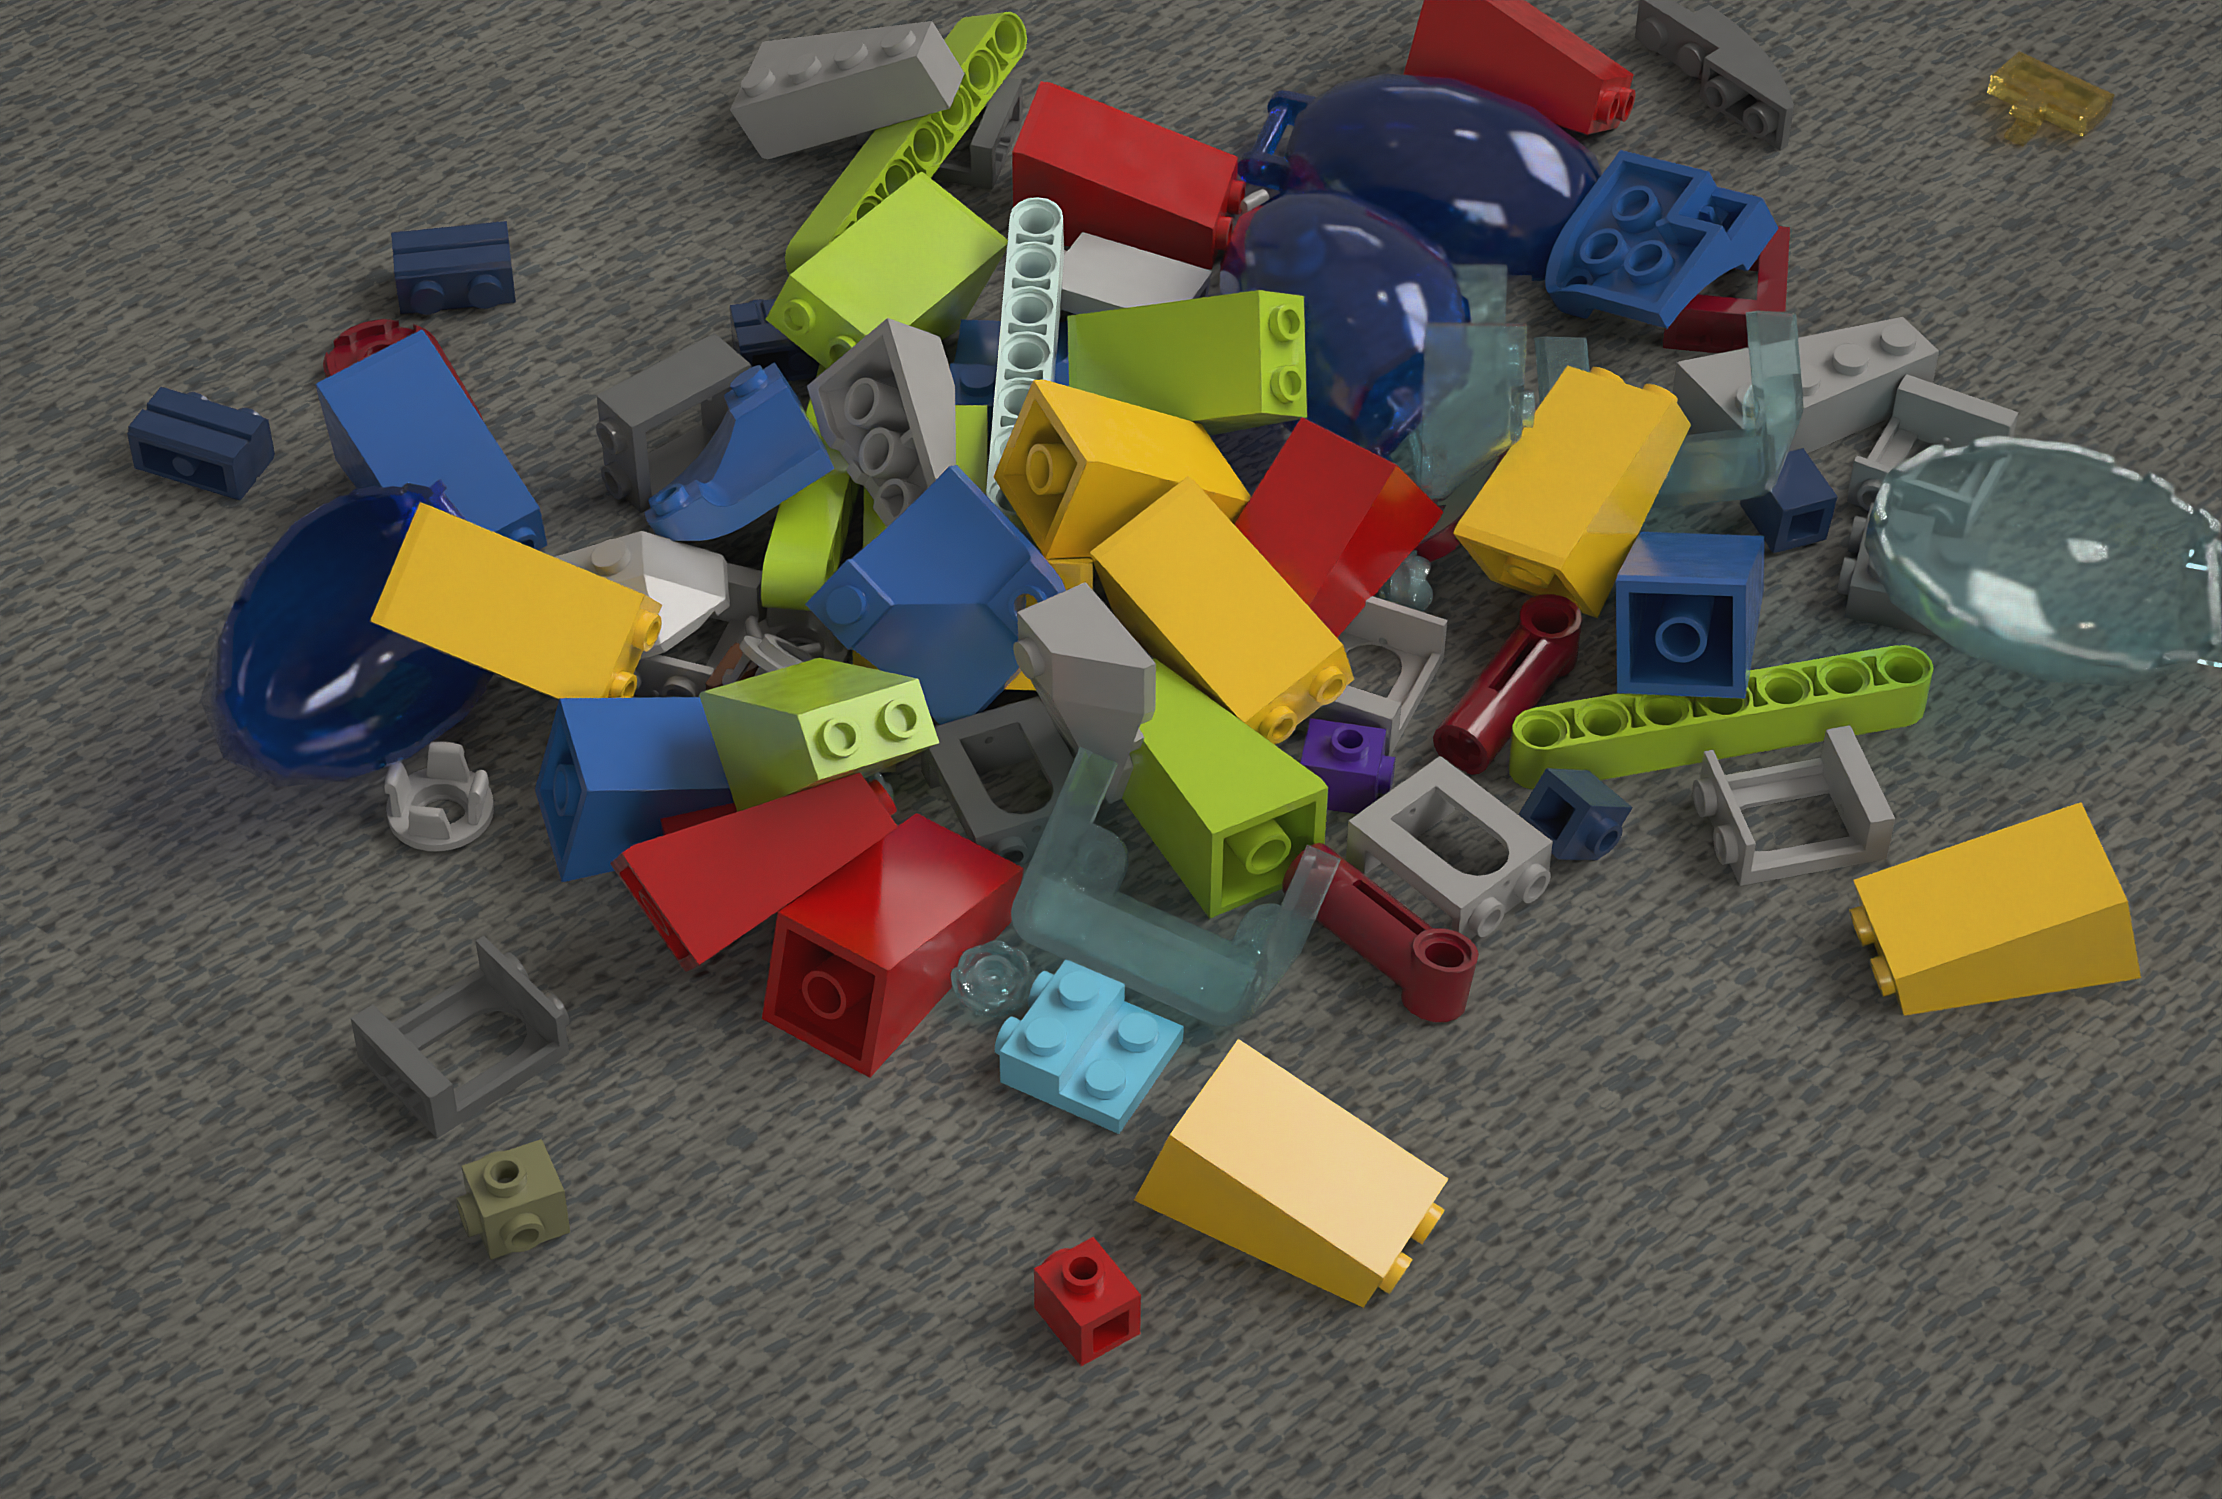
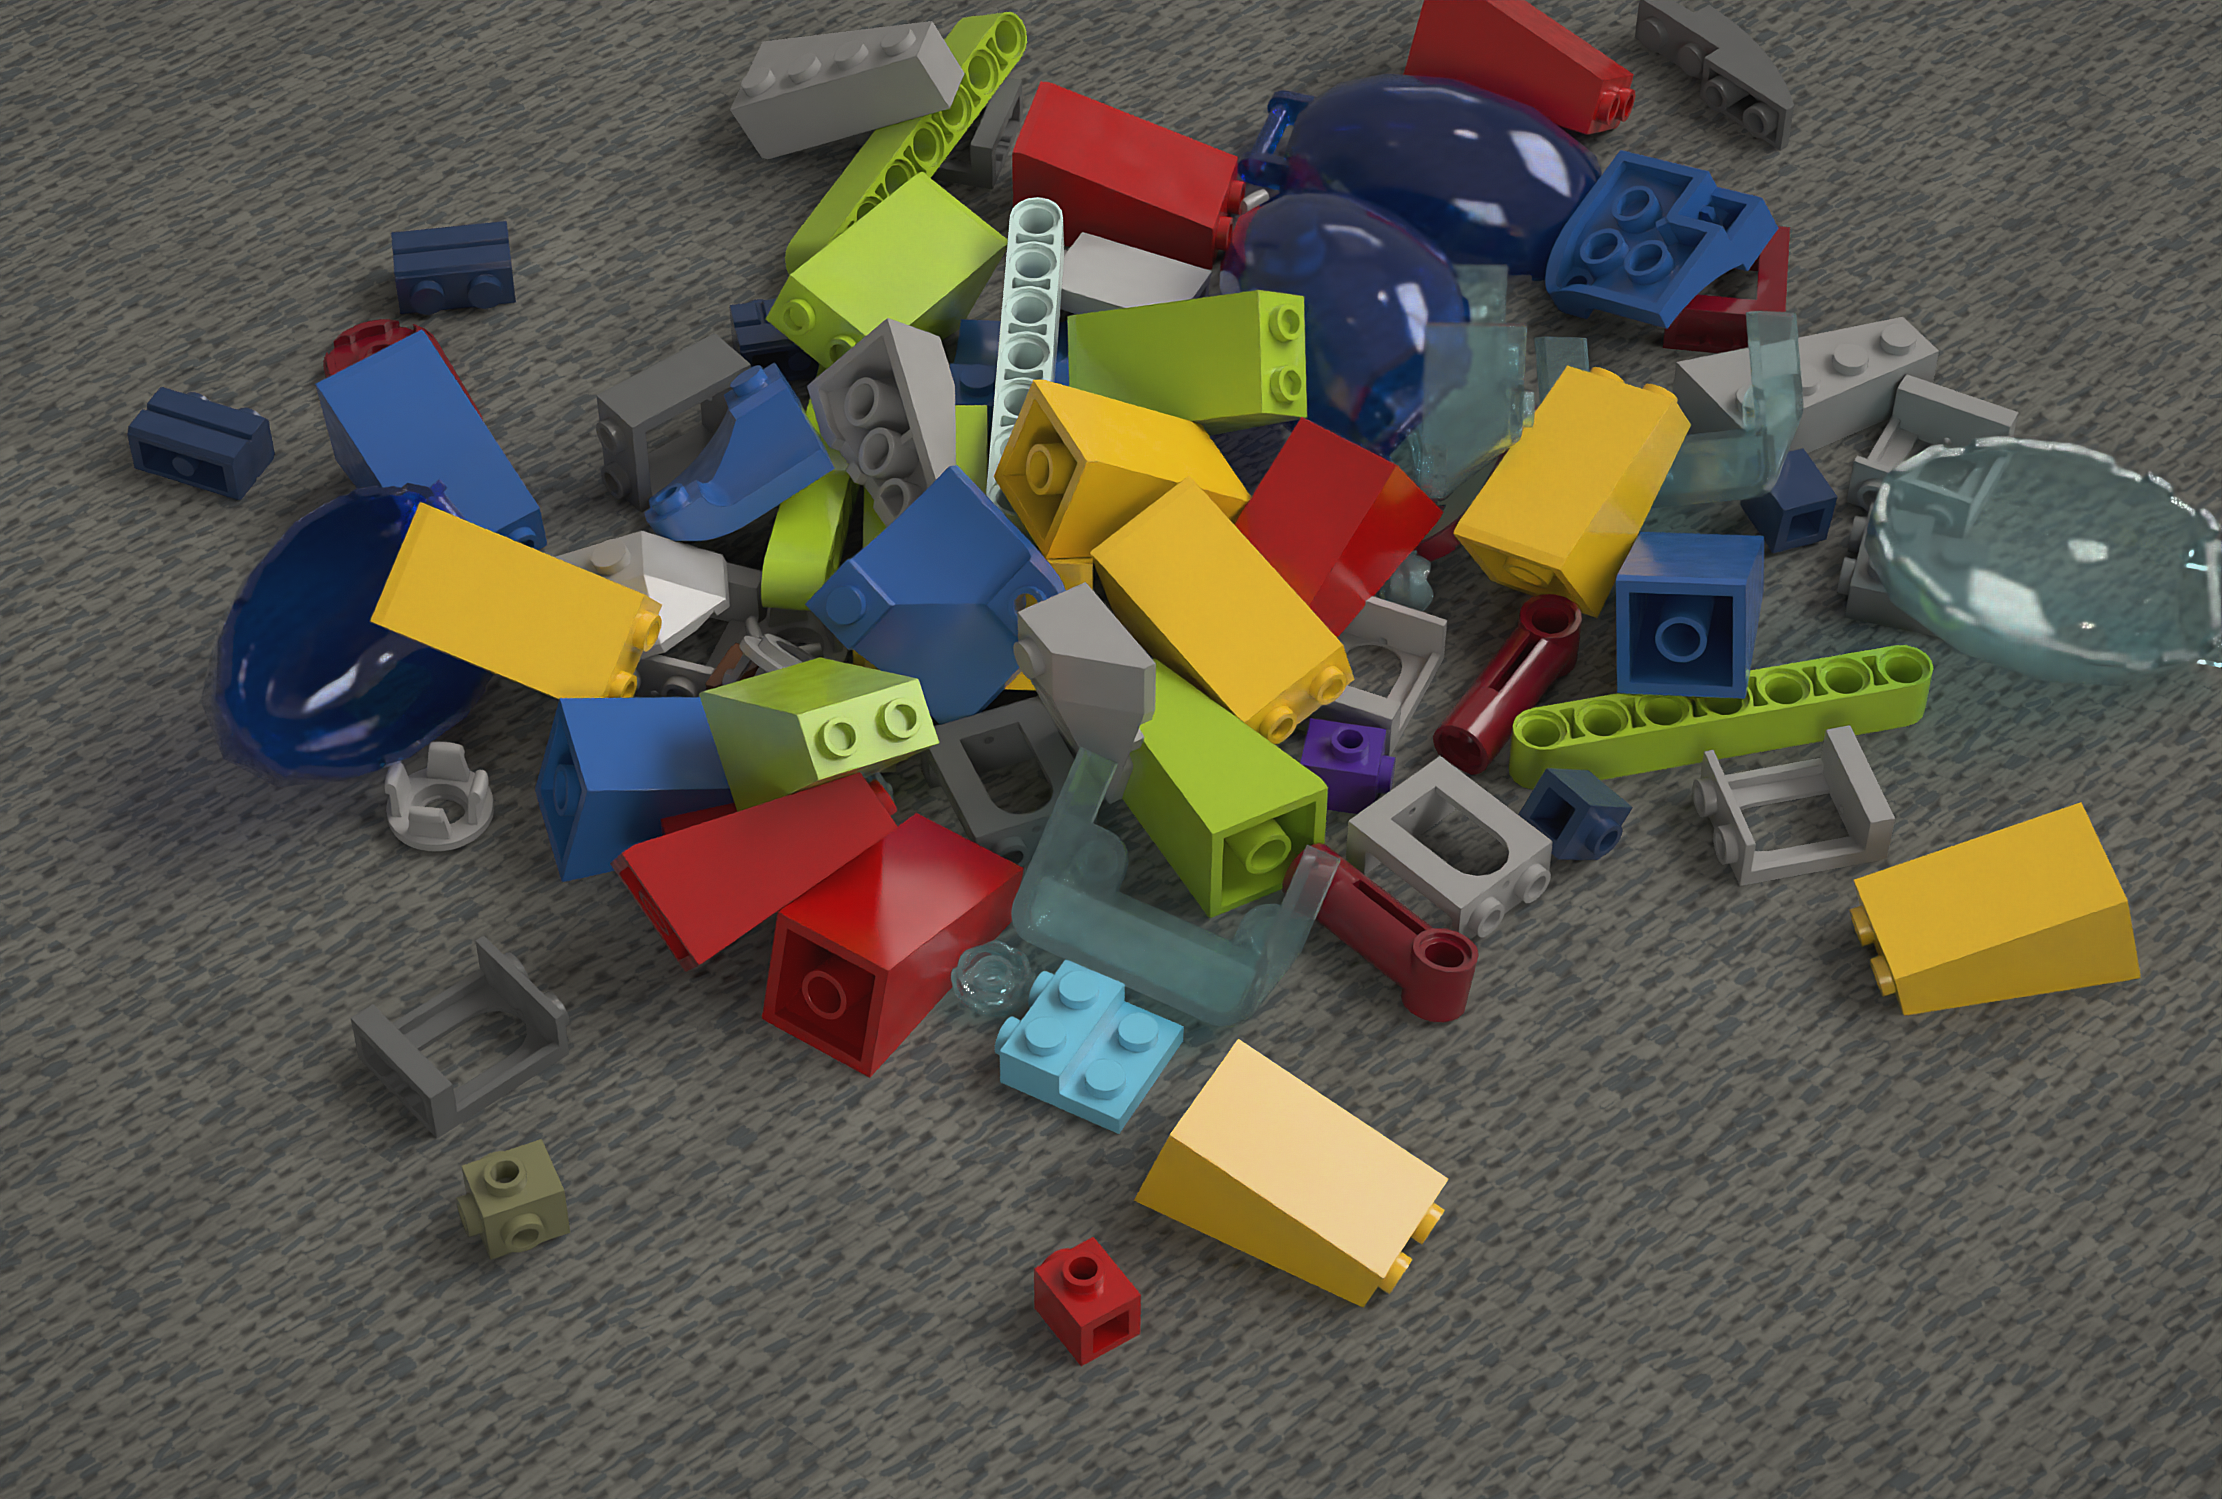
clear yellow plate [1988,51,2115,147] -> none

